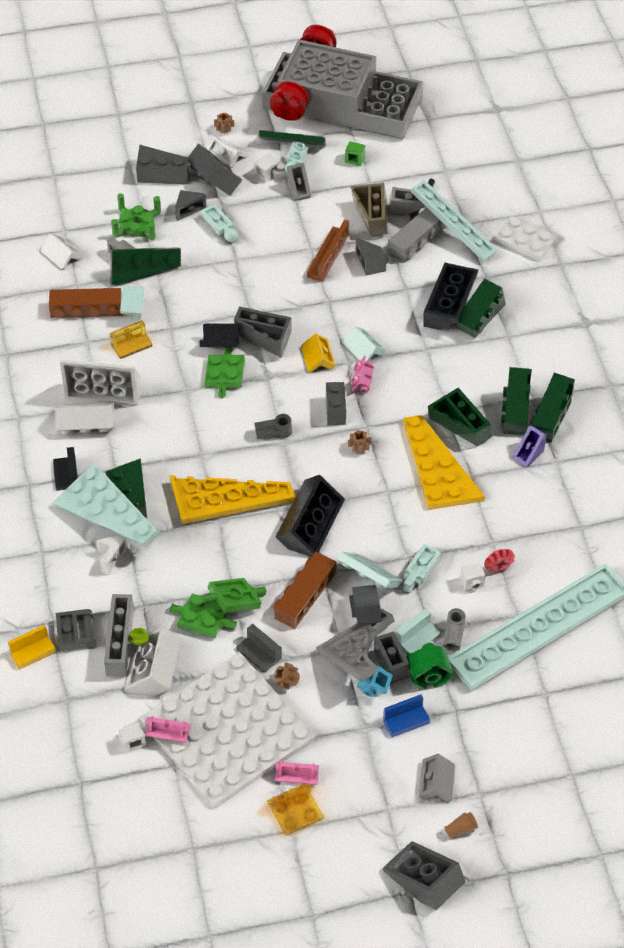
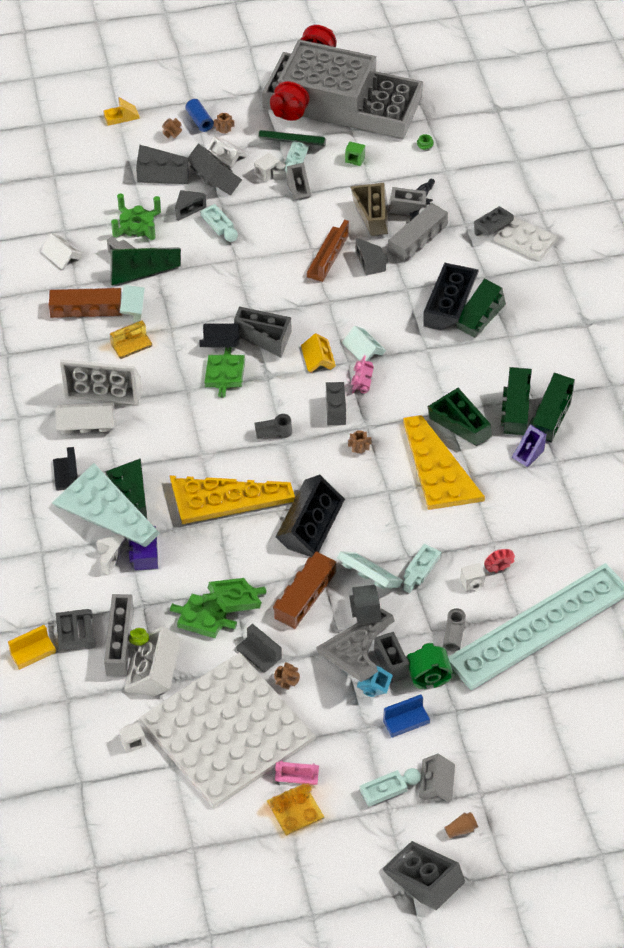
bright pink hinge [145,716,191,743] -> none
light aqua panel [396,608,441,654] -> none
light aqua plate [410,179,498,262] -> none
none -> yellow slope [103,97,140,126]
none -> dark purple brick [129,526,158,571]
none -> medium nougat gear [162,118,182,139]
none -> blue brick [185,99,214,132]
none -> light aqua plate [359,768,421,807]
none -> bright green plate [417,134,434,150]
none -> dark grey bracket [474,206,514,236]

